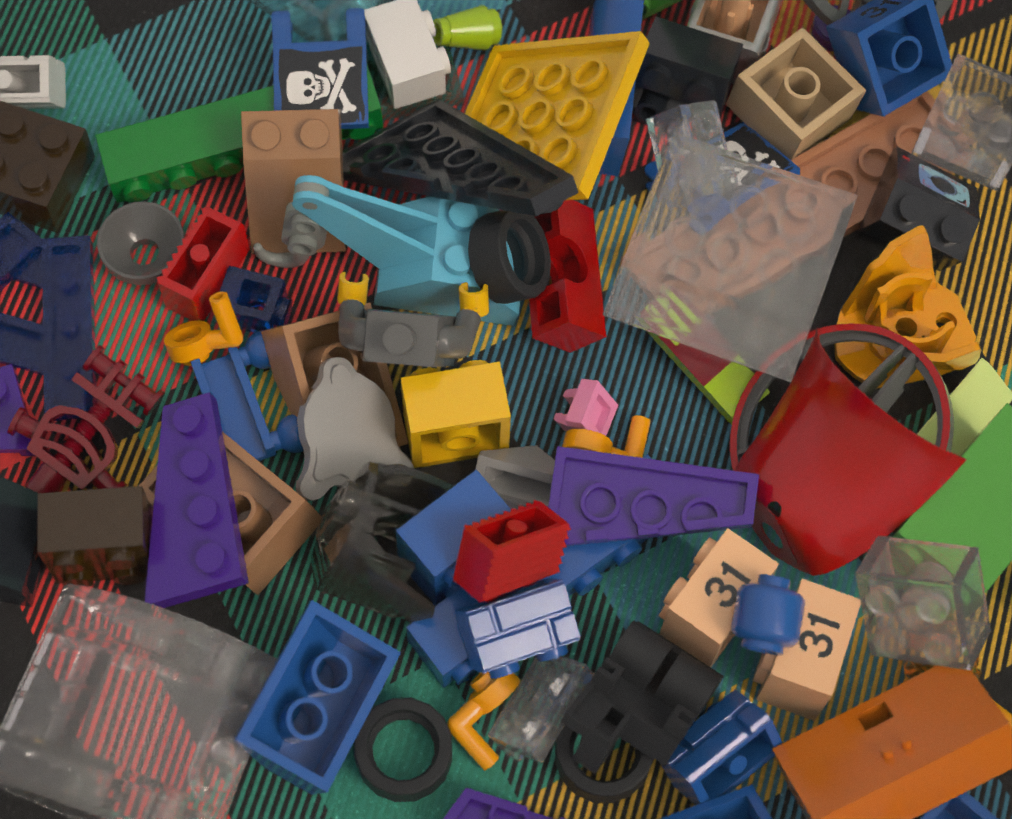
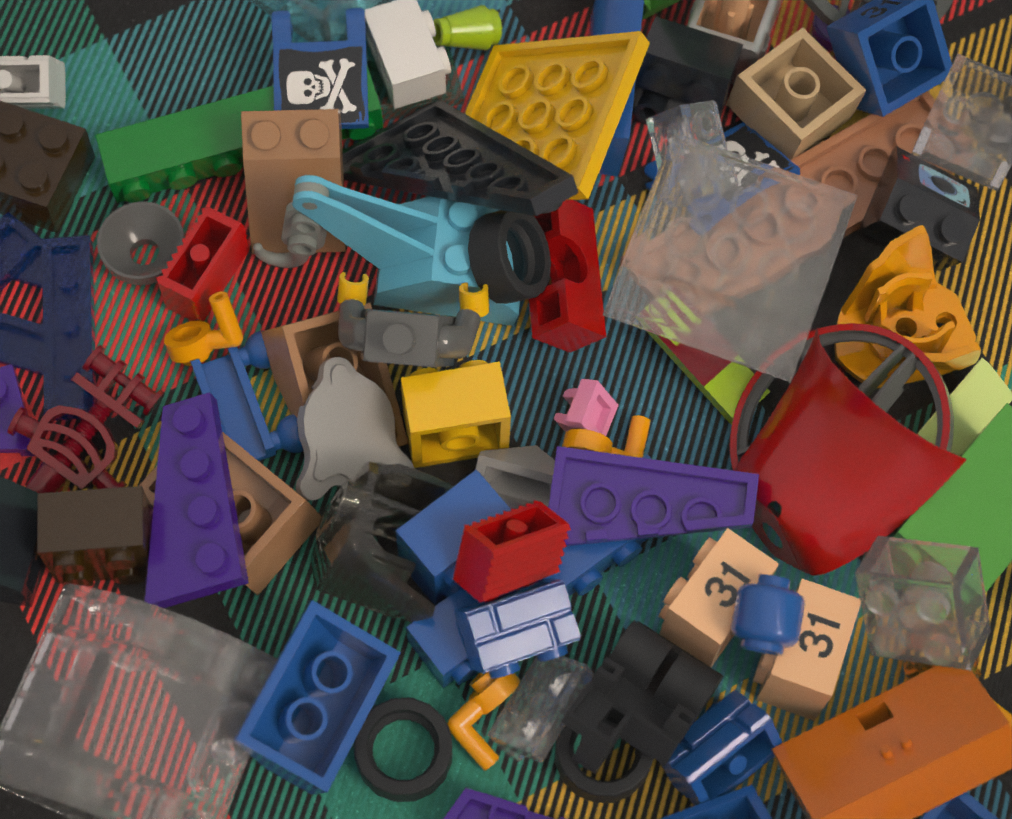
clear blue brick [220,266,292,333] -> none

